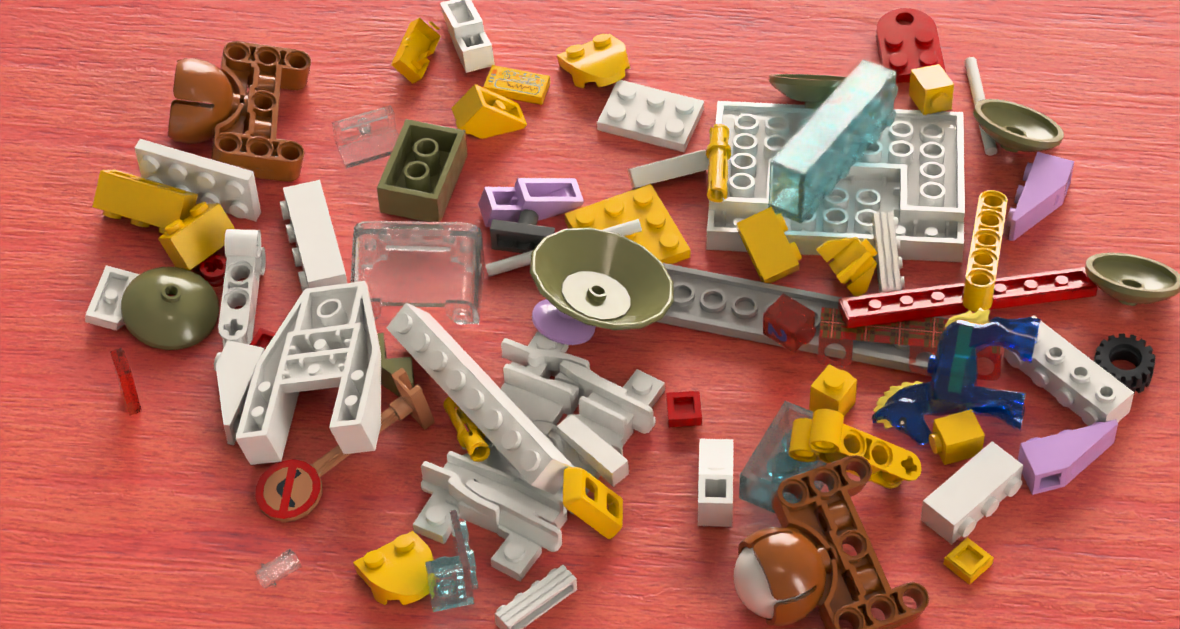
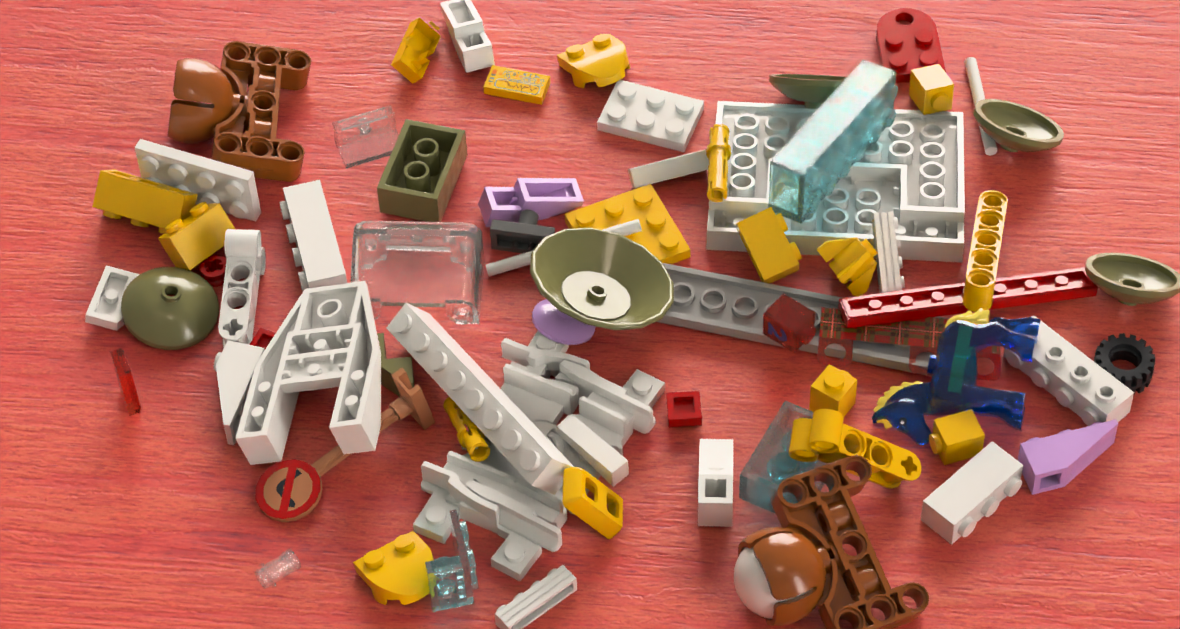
yellow slope [452,84,527,139] -> none
yellow tile [943,537,994,585] -> none
lavender slope [1006,152,1074,241] -> none

